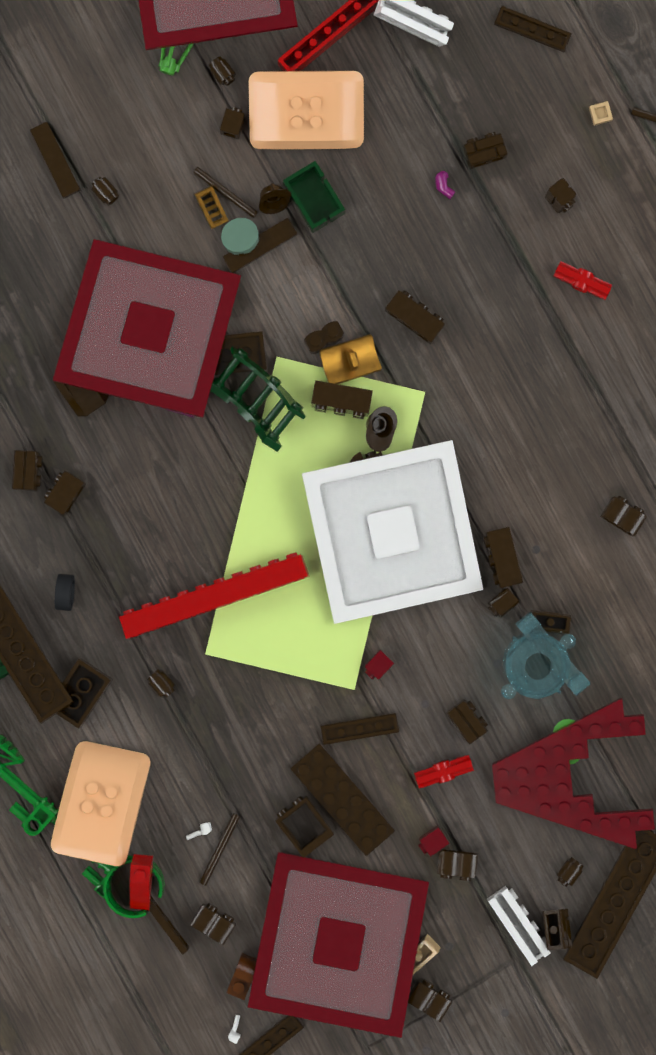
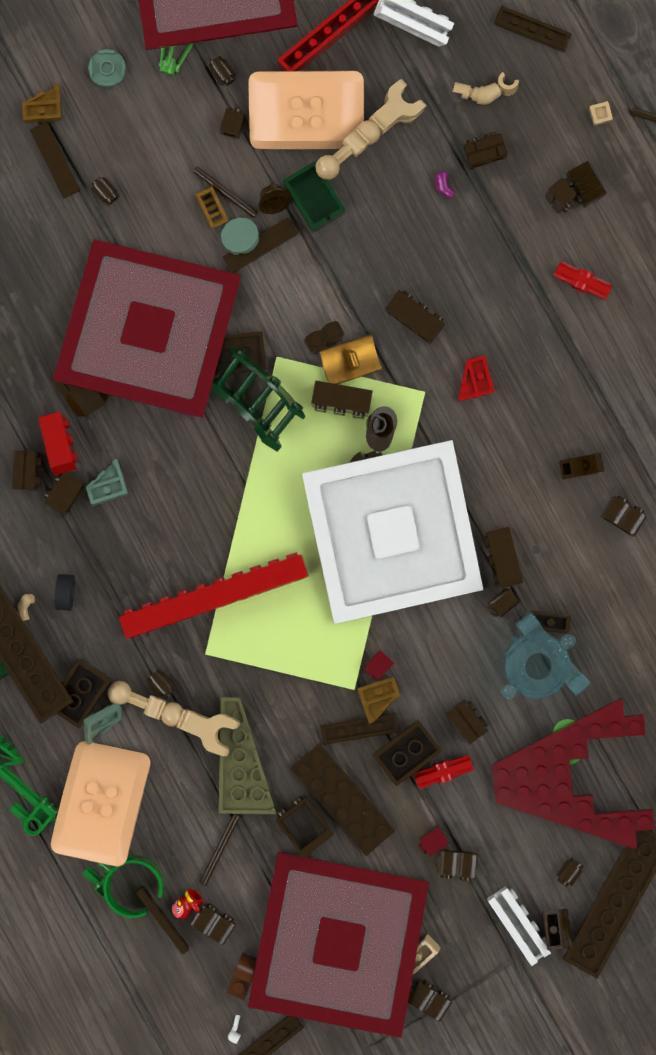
red slope [130,854,153,910] -> none
white hand [186,822,212,840] -> none
none -> tan arm [17,594,35,621]
none -> pearl gold wing [22,83,62,123]
none -> red brick [38,411,78,475]
none -> sand green wing [84,704,121,745]
none -> sand green wing [86,459,129,506]
none -> sand green tile [88,49,127,88]
none -> tan piece [107,680,240,756]
none -> red animal [172,889,203,919]
none -> olive wing [219,697,277,814]
none -> tan piece [315,79,427,180]
none -> pearl gold wing [357,677,400,724]
none -> dark brown brick [372,719,442,787]
none -> tan piece [453,72,519,105]
none -> red wing [458,355,495,402]
none -> dark brown brick [559,452,604,480]
none -> dark brown brick [565,161,606,208]

